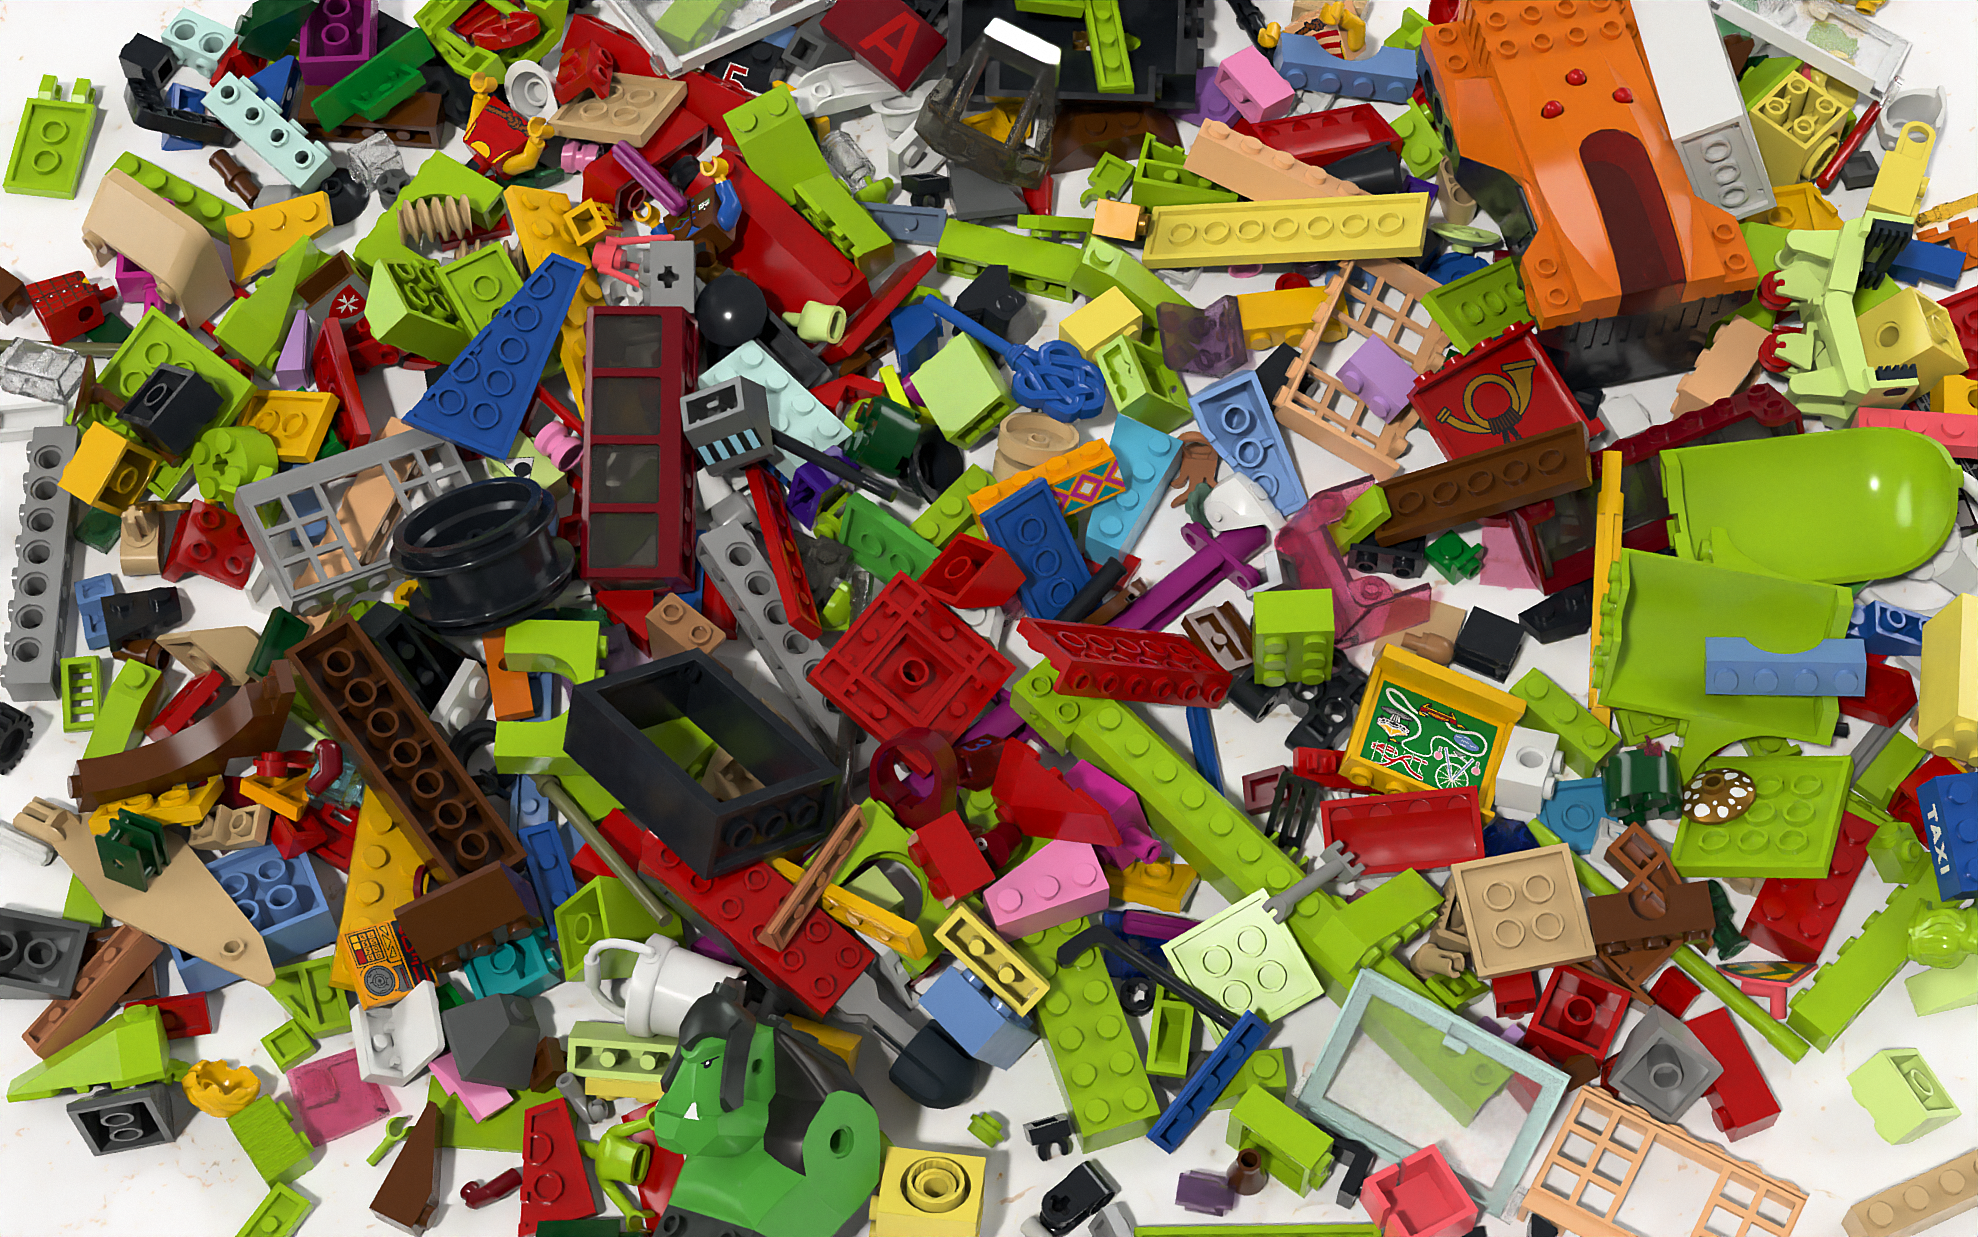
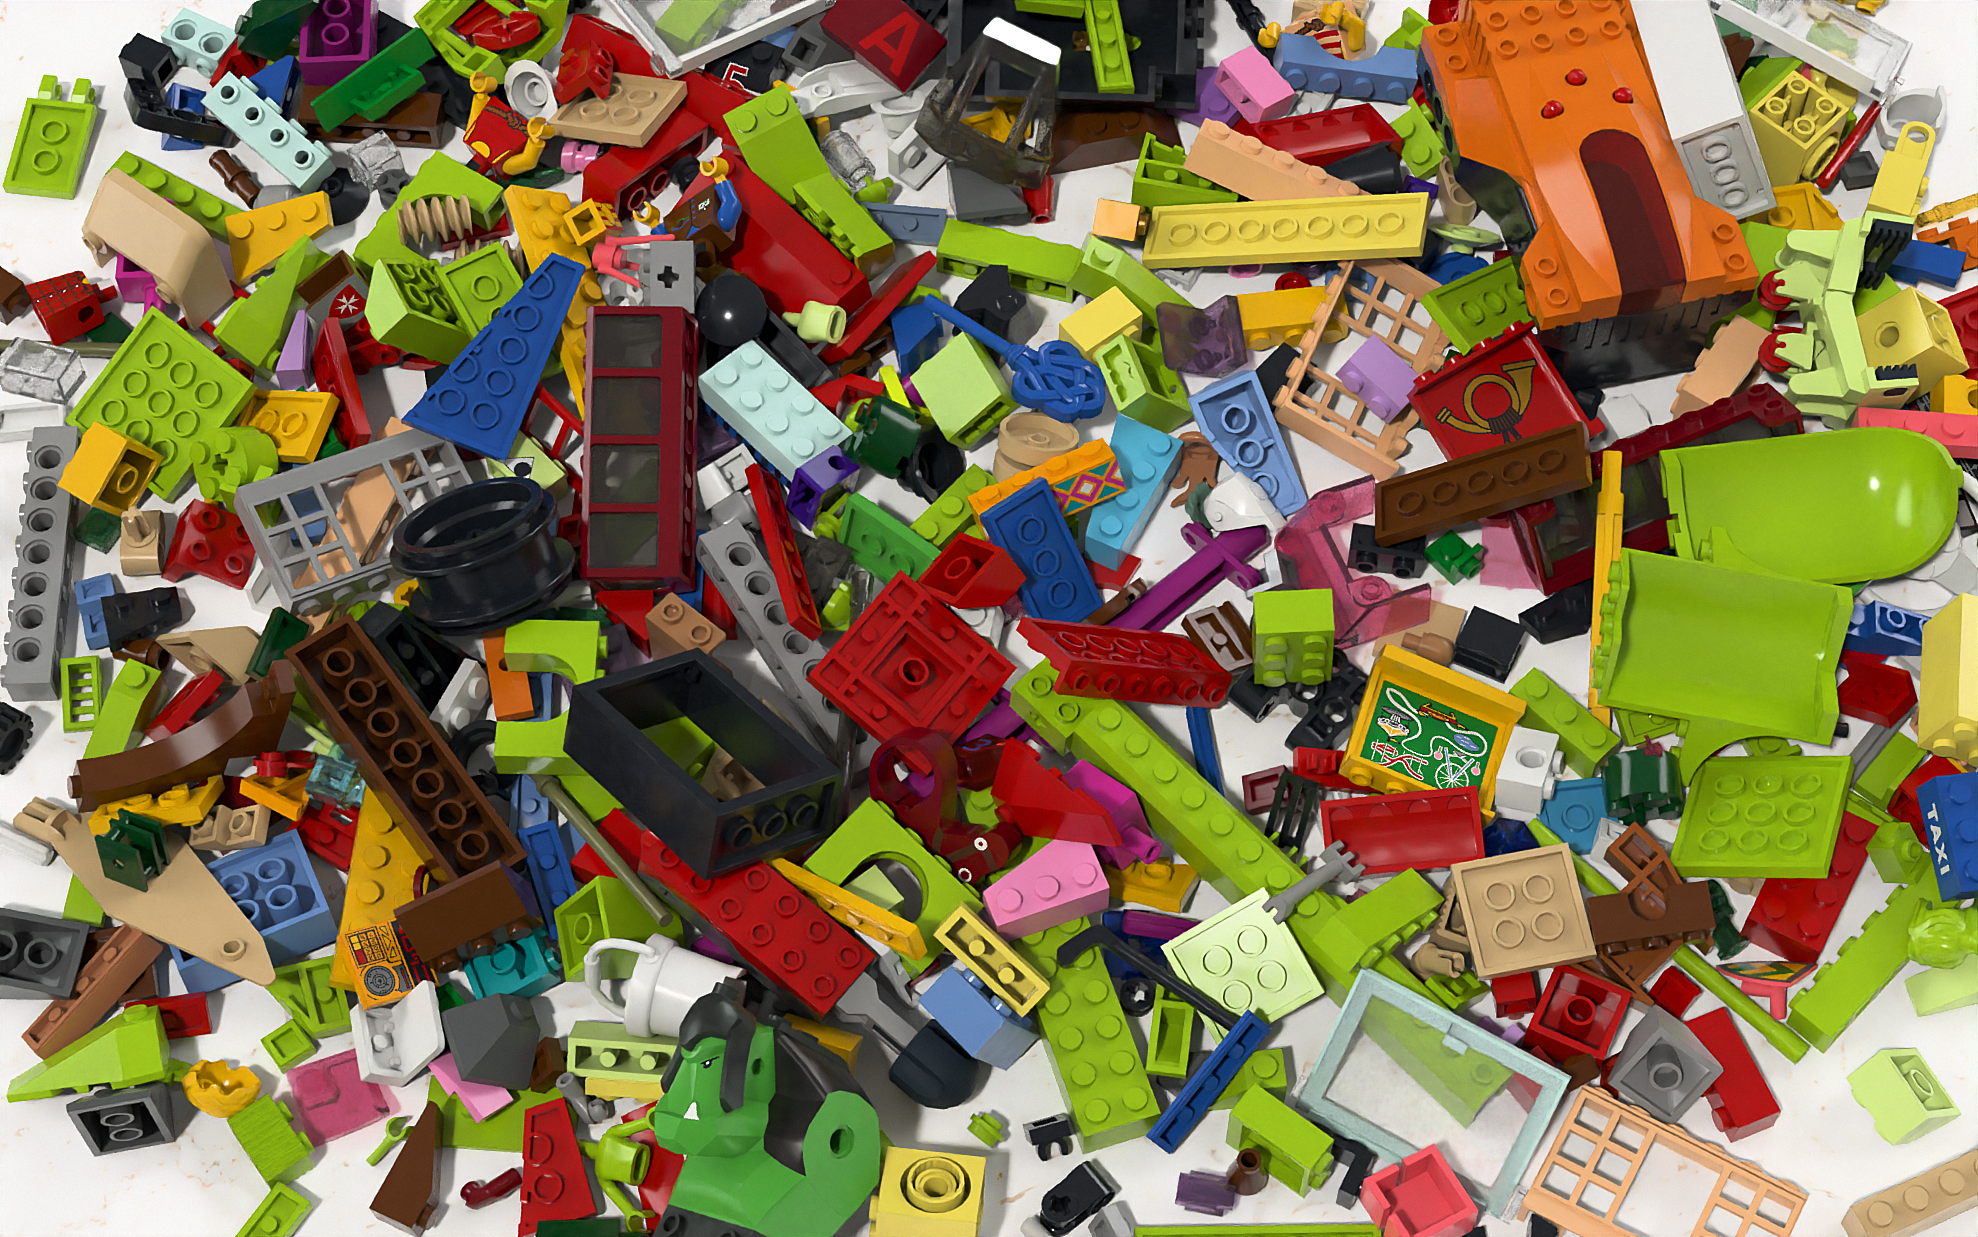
reddish brown dish [71,354,183,468] -> none
black slope [115,362,225,456] -> none
pearl gold piece [127,500,191,514] -> none
red slope [270,812,328,860] -> none
dark red arm [305,738,344,798] -> none
bright pink wheel [534,421,583,472] -> none
magenta axle [611,140,688,217] -> none
dark grey slope [680,375,774,477] -> none
black piece [738,425,898,503] -> none
nougat slope [757,804,868,952] -> none
black tile [901,172,949,208] -> none
red brick [906,810,996,910] -> none
lime plate [1017,214,1094,239] -> none
black pin [1052,556,1128,623] -> none
lime plate [1080,152,1136,211] -> none
lime plate [1322,484,1392,559] -> none
pearl gold dish [1681,768,1757,825] -> none
medium blue arch [1704,637,1867,696] -> none

